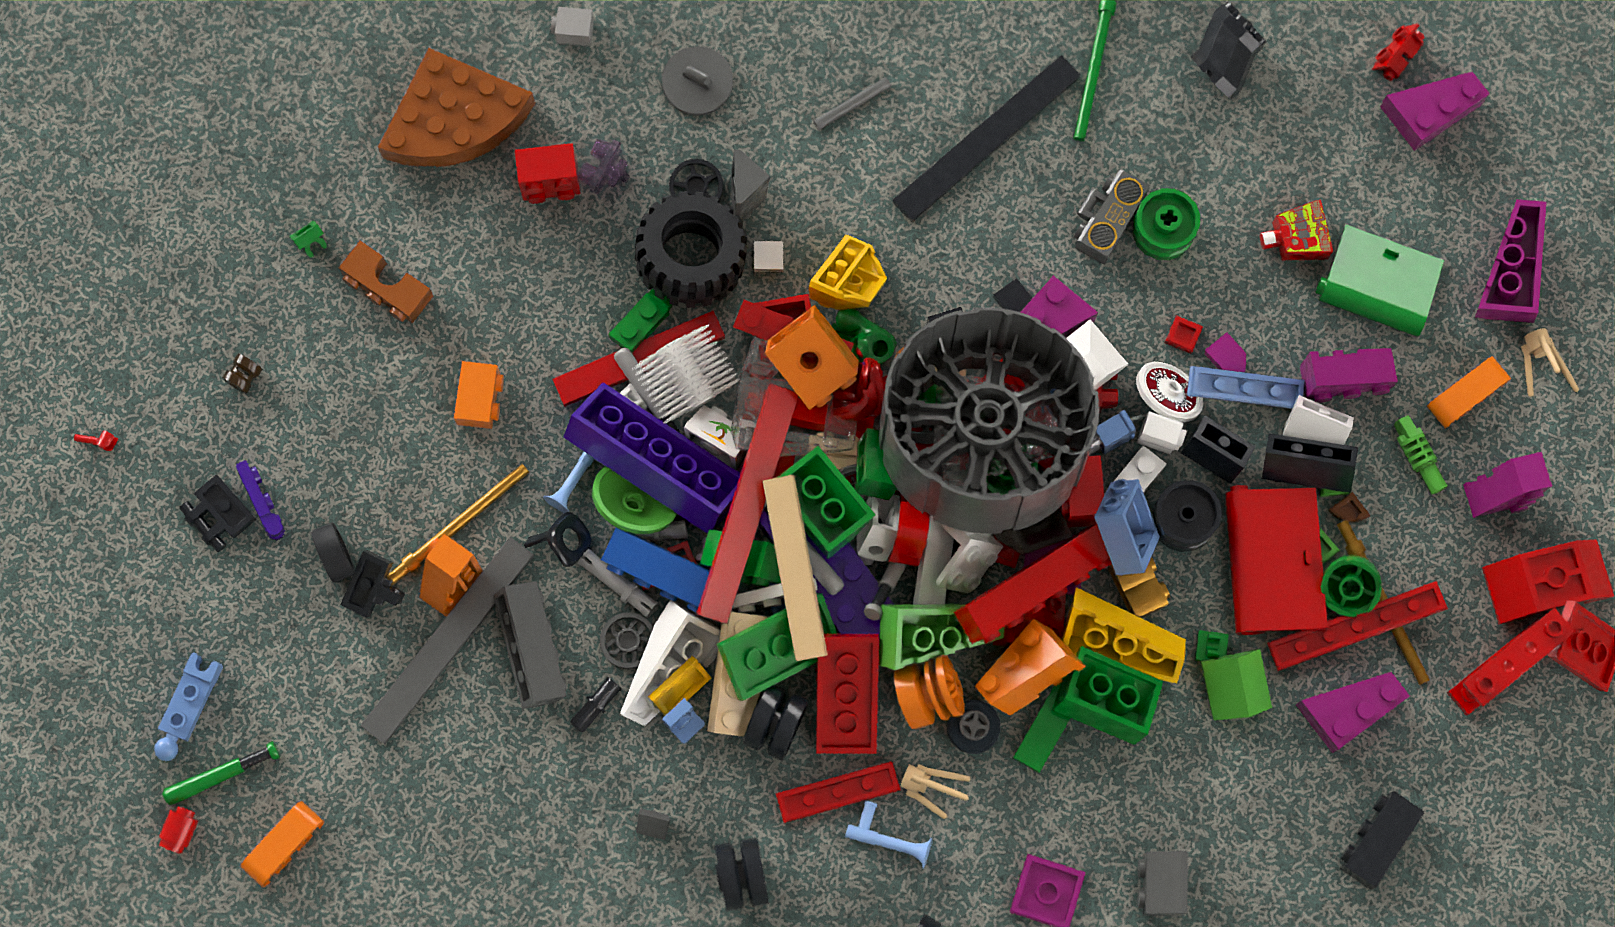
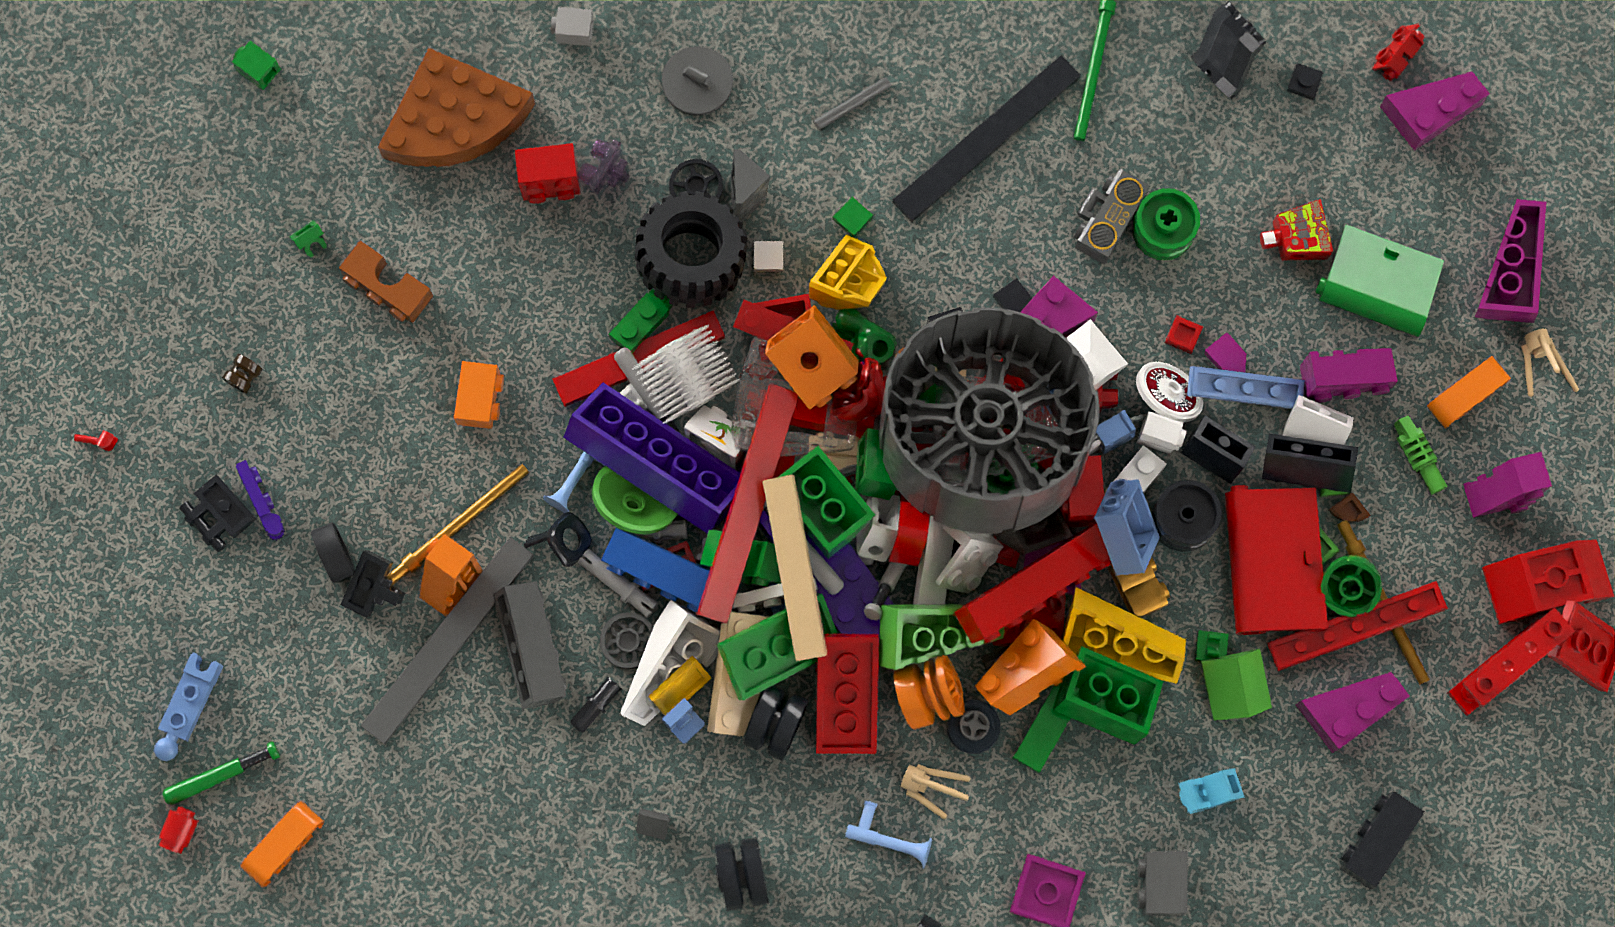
red tile [776,761,900,823] -> none
none -> green brick [232,41,281,91]
none -> green tile [833,197,873,238]
none -> medium azure brick [1178,768,1244,814]
none -> black plate [1287,63,1324,101]

